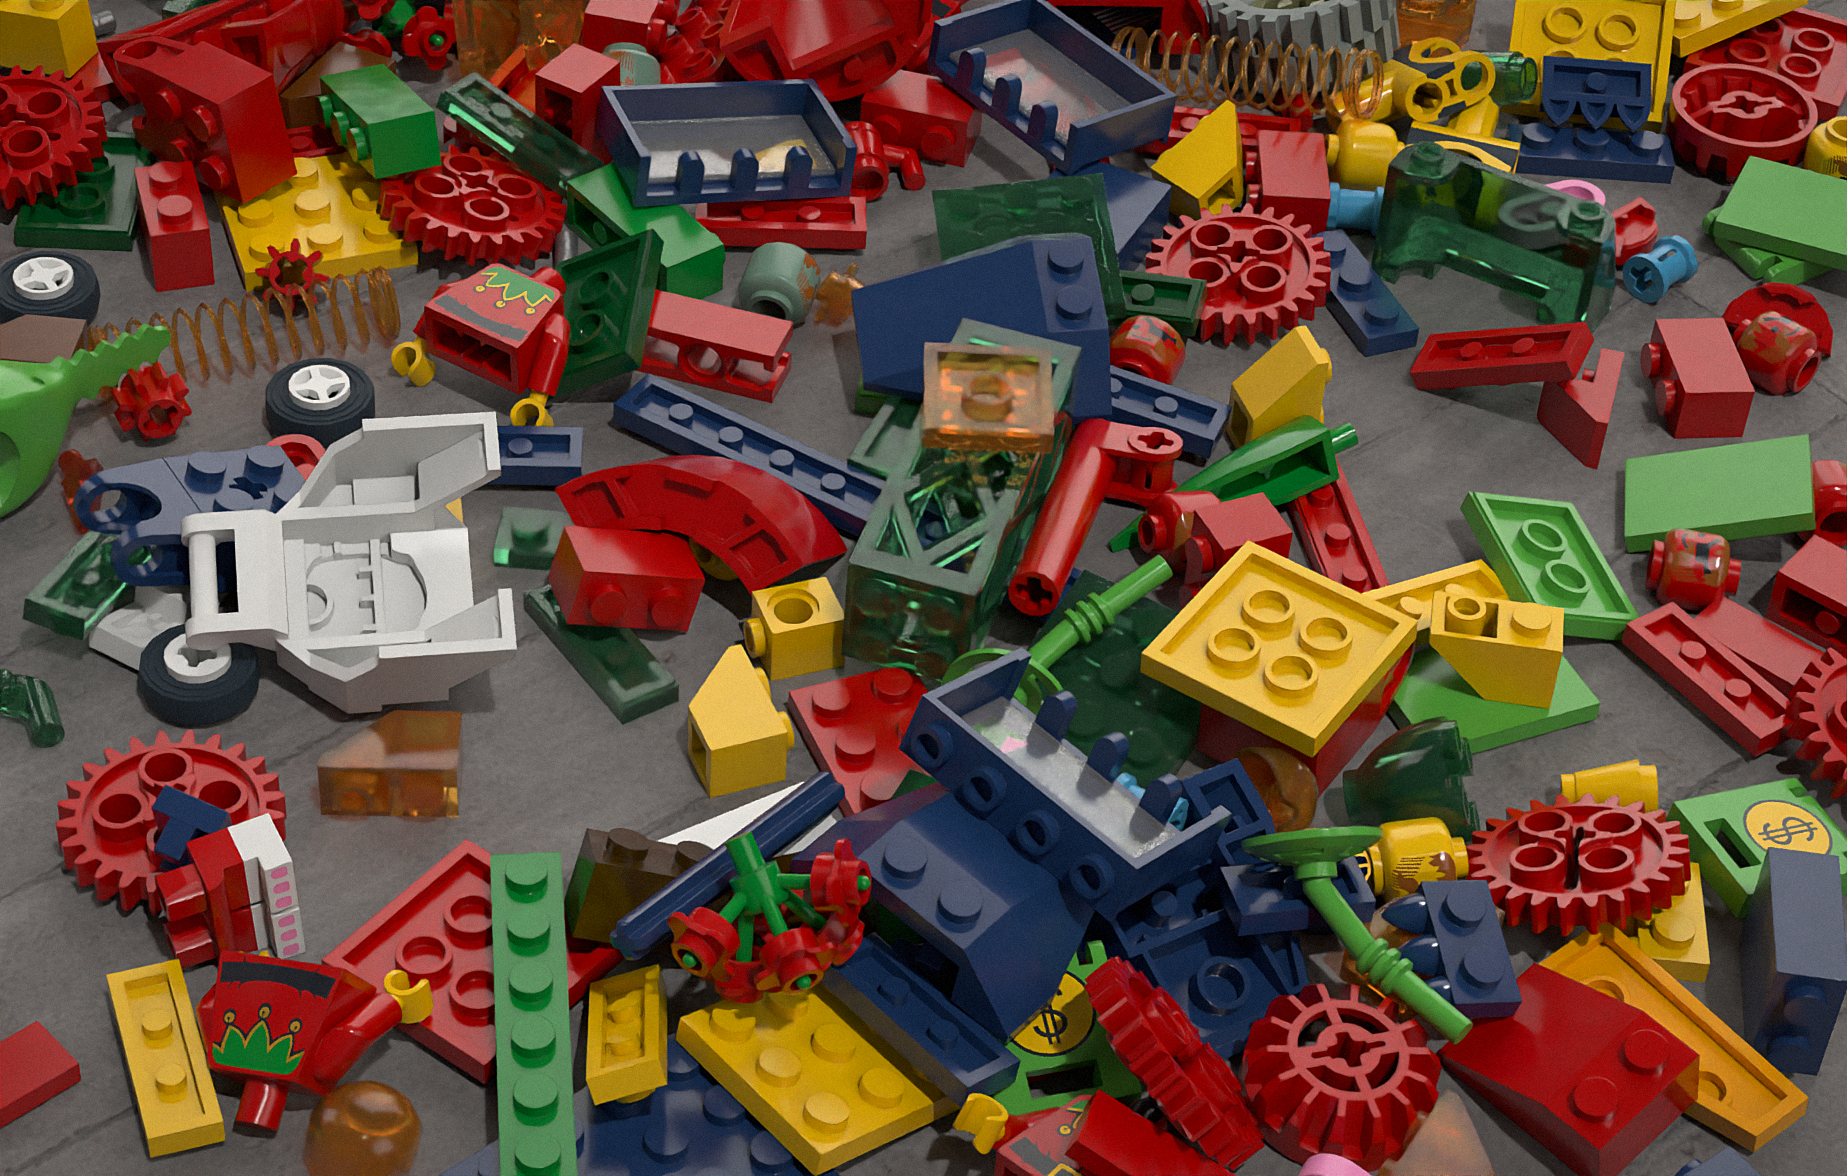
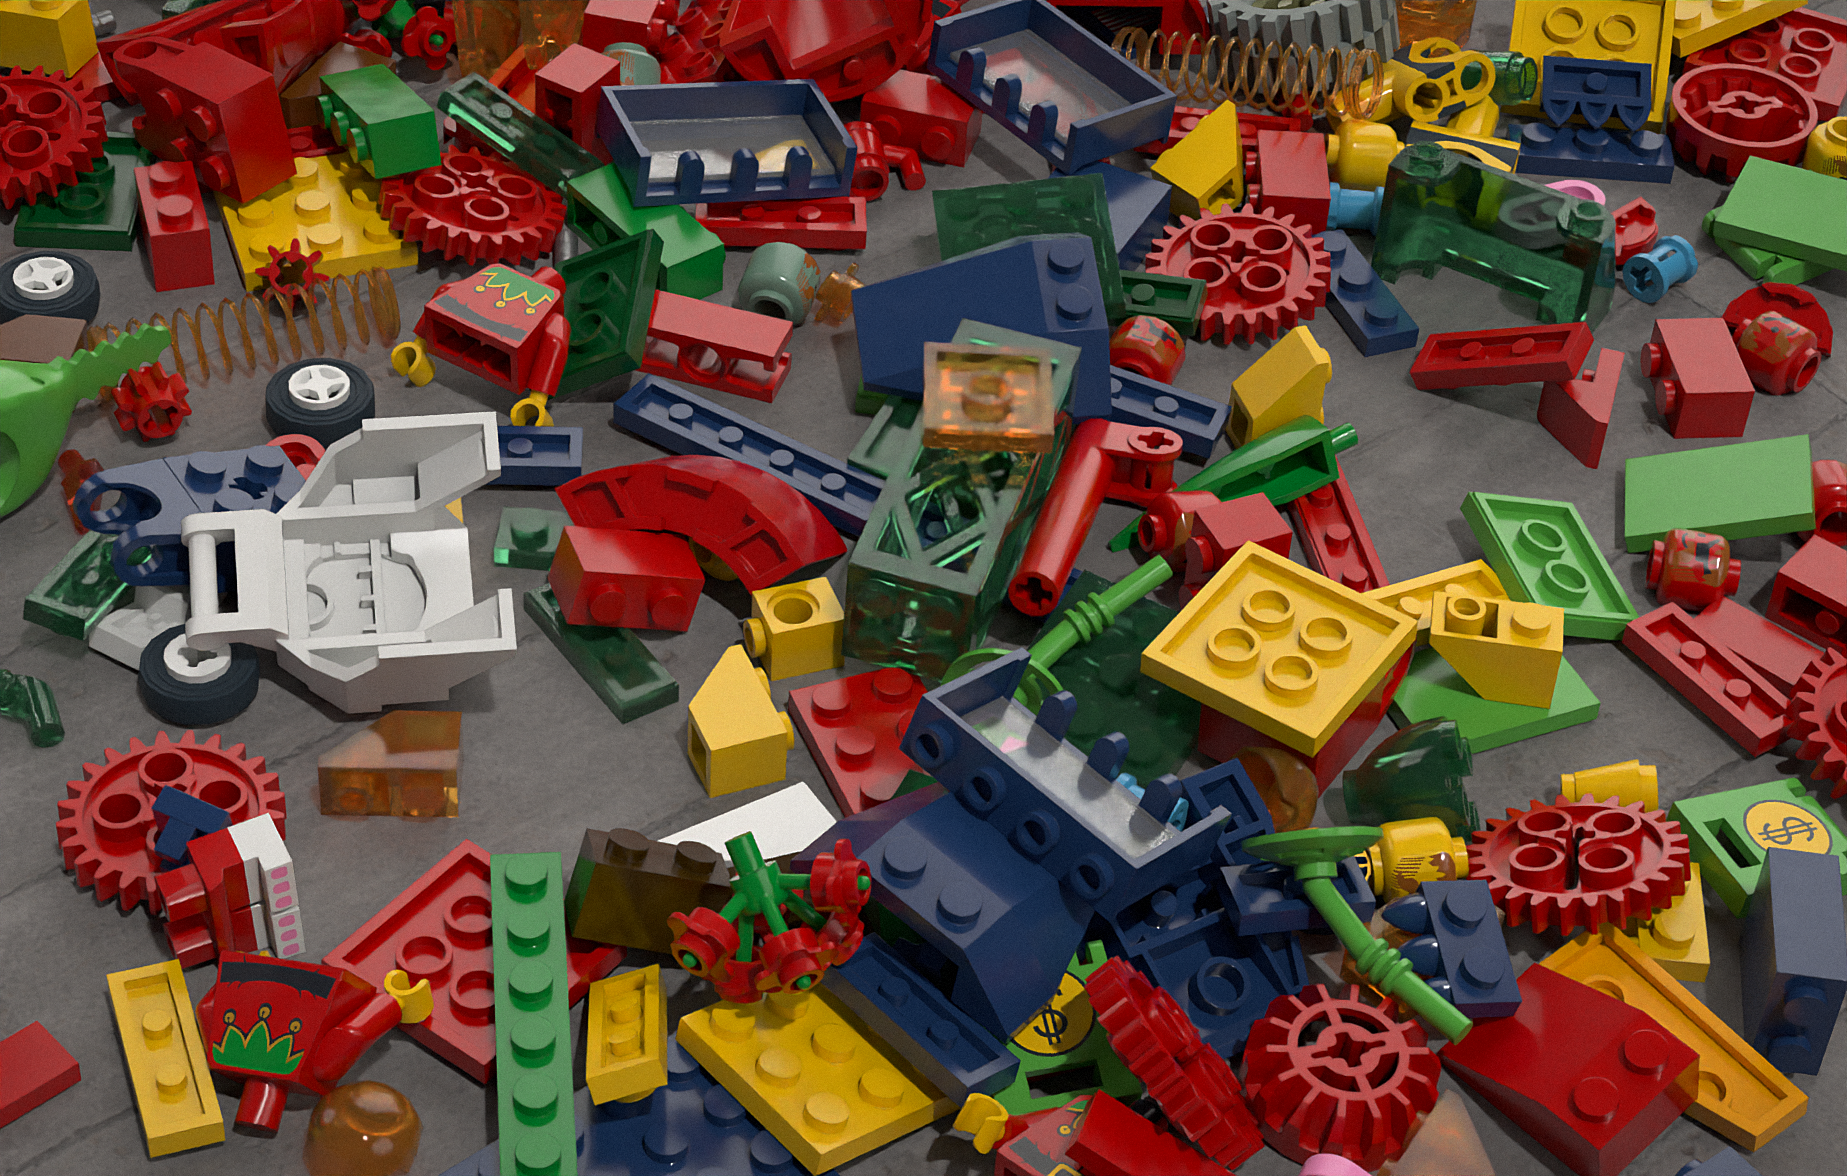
dark blue axle [610,771,845,960] -> none

